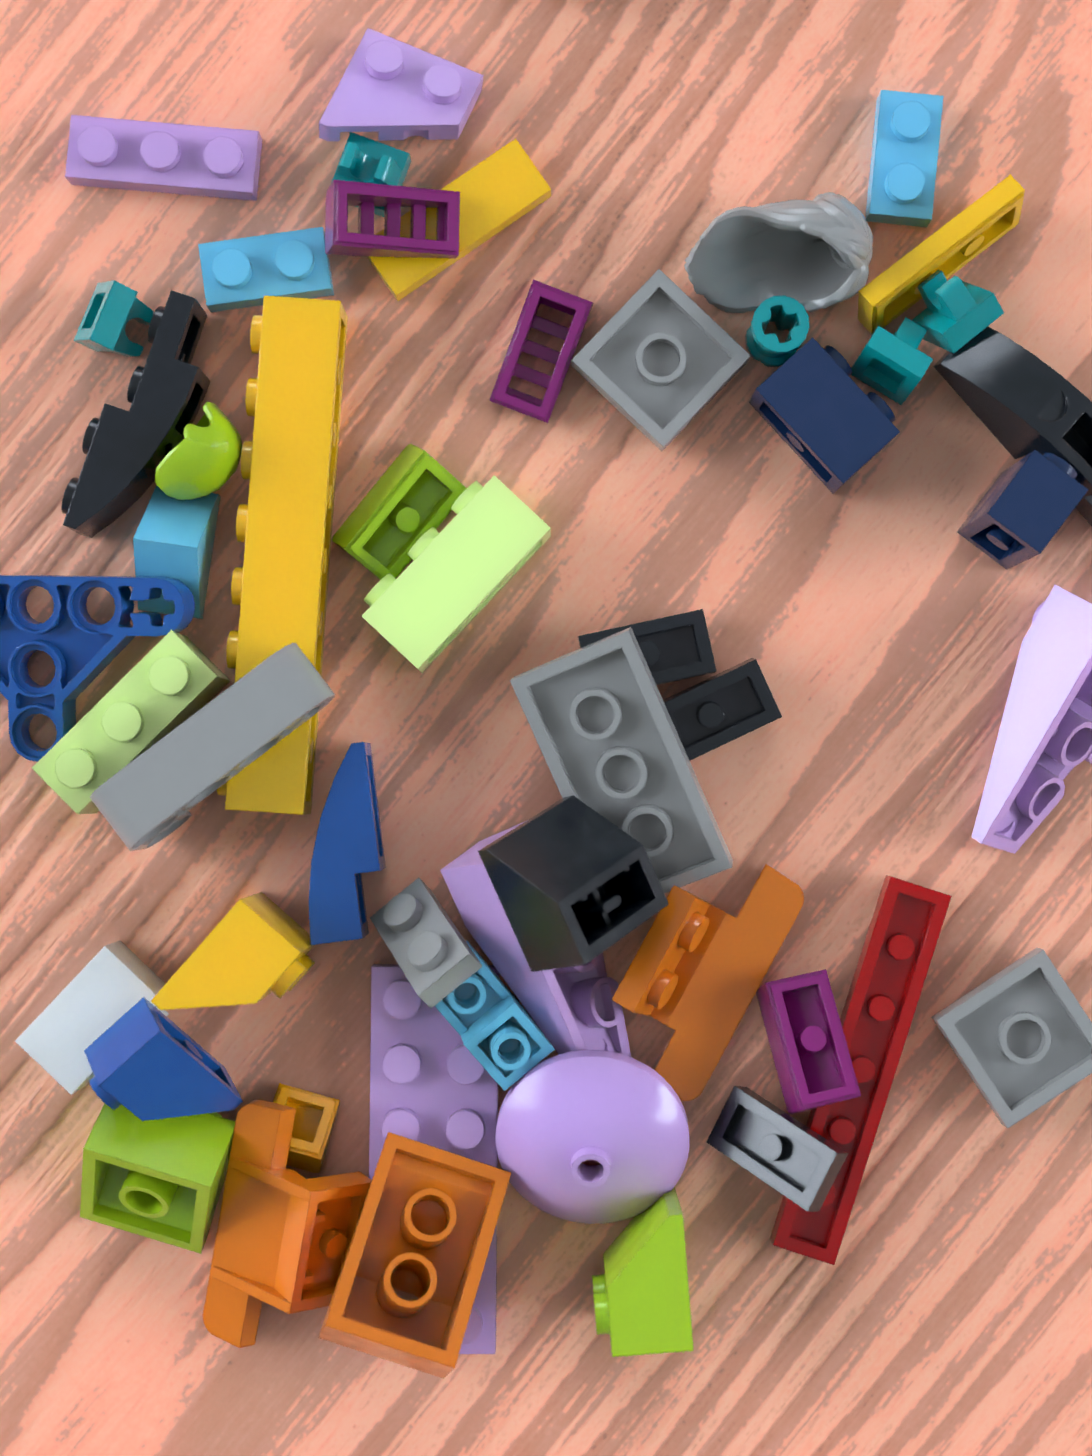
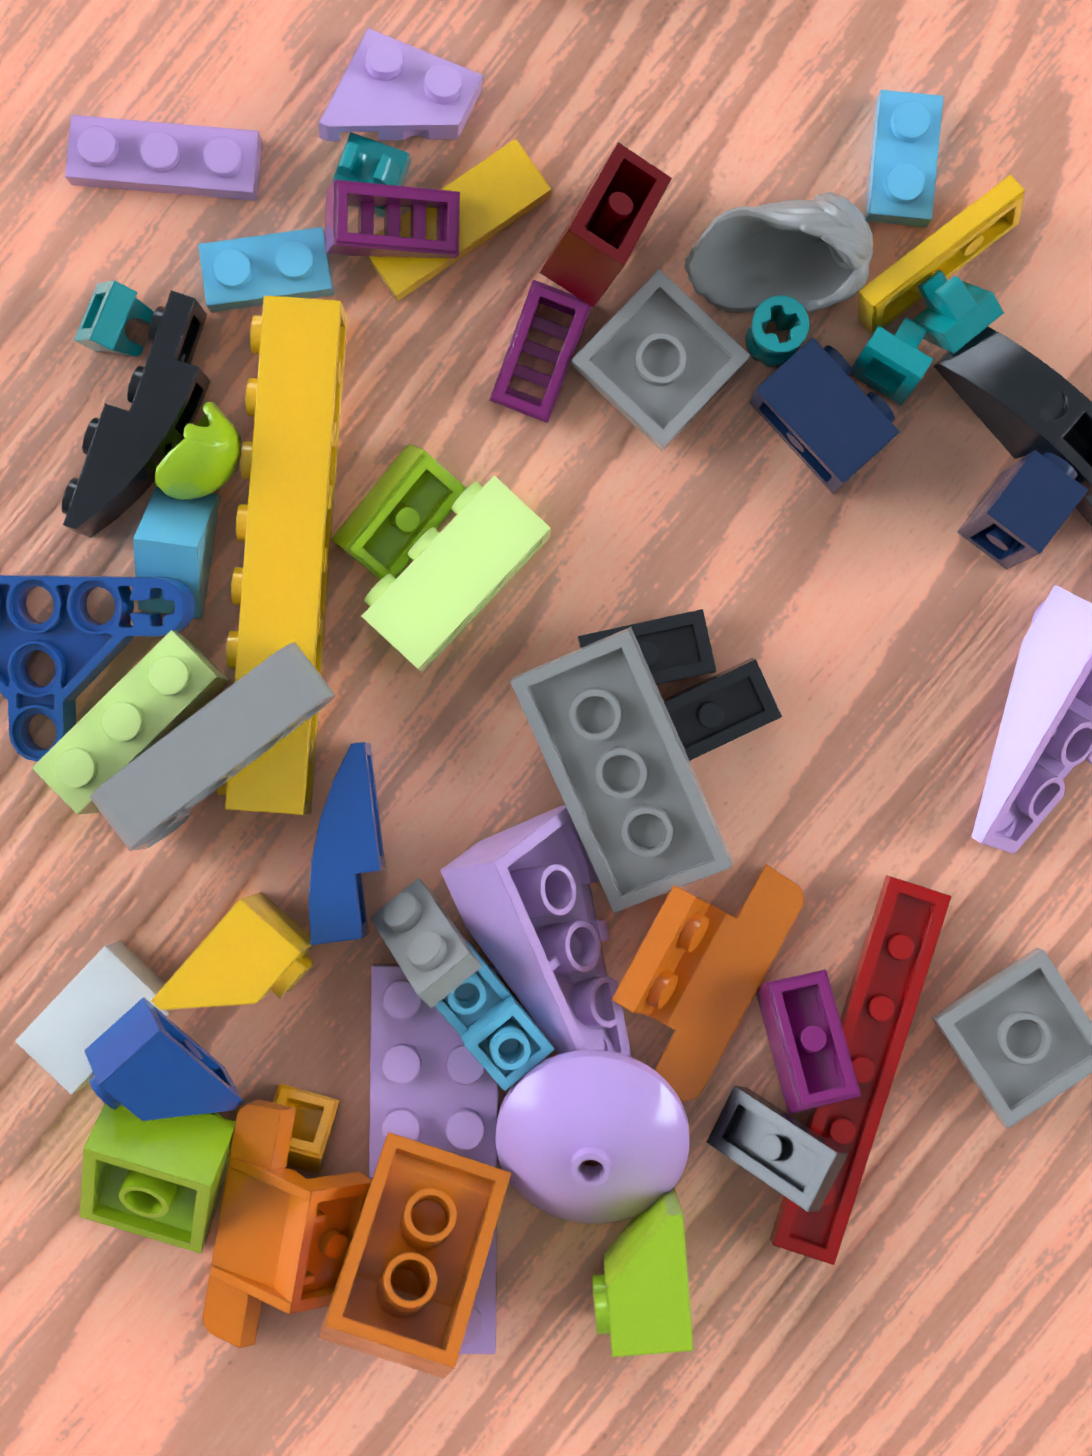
black slope [478,795,669,972] -> none
none -> dark red brick [539,142,672,308]

